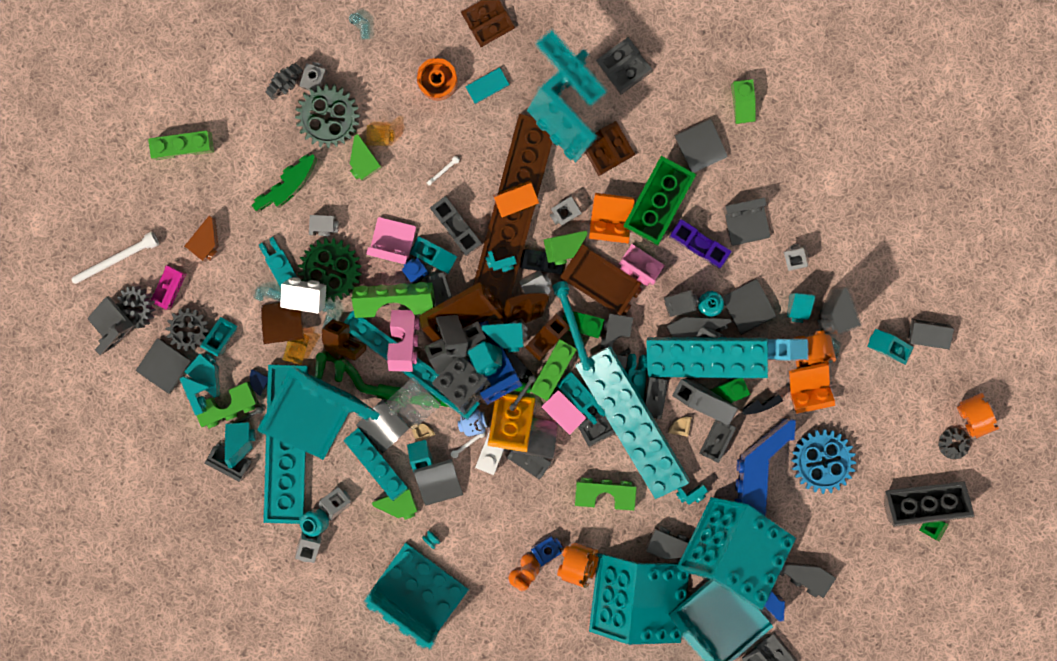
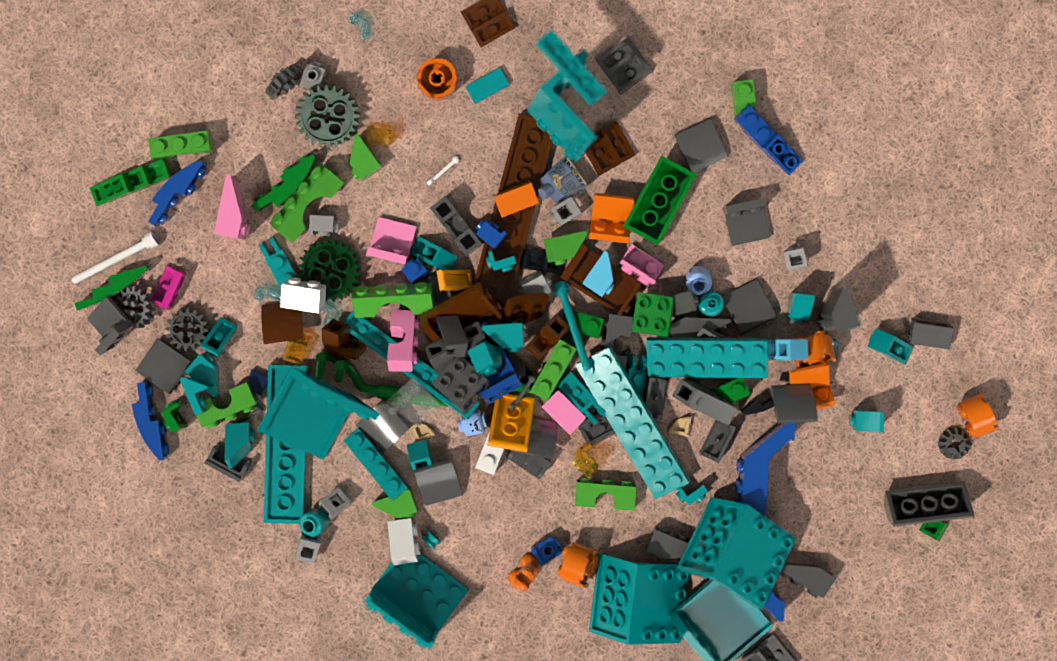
dark orange slope [184,215,219,262] -> none
white hinge [451,432,485,458] -> none
dark purple arch [669,219,732,269] -> none
dark azure gear [791,429,856,494] -> none
none -> green slope [75,265,151,311]
none -> green slope [90,158,172,206]
none -> blue slope [132,381,170,460]
none -> blue slope [148,161,207,227]
none -> green bracket [161,399,188,433]
none -> bright pink slope [214,174,250,240]
none -> bright green arch [270,163,344,243]
none -> white brick [388,518,420,565]
none -> light orange tile [437,270,473,291]
none -> blue brick [475,219,507,249]
none -> sand blue torso [538,156,588,203]
none -> clear yellow bracket [572,444,599,480]
none -> medium azure slope [582,249,615,297]
none -> green bracket [632,292,675,337]
none -> light blue head [686,266,712,295]
none -> blue slope [734,104,803,175]
none -> dark grey slope [770,384,818,423]
none -> teal slope [849,410,884,432]

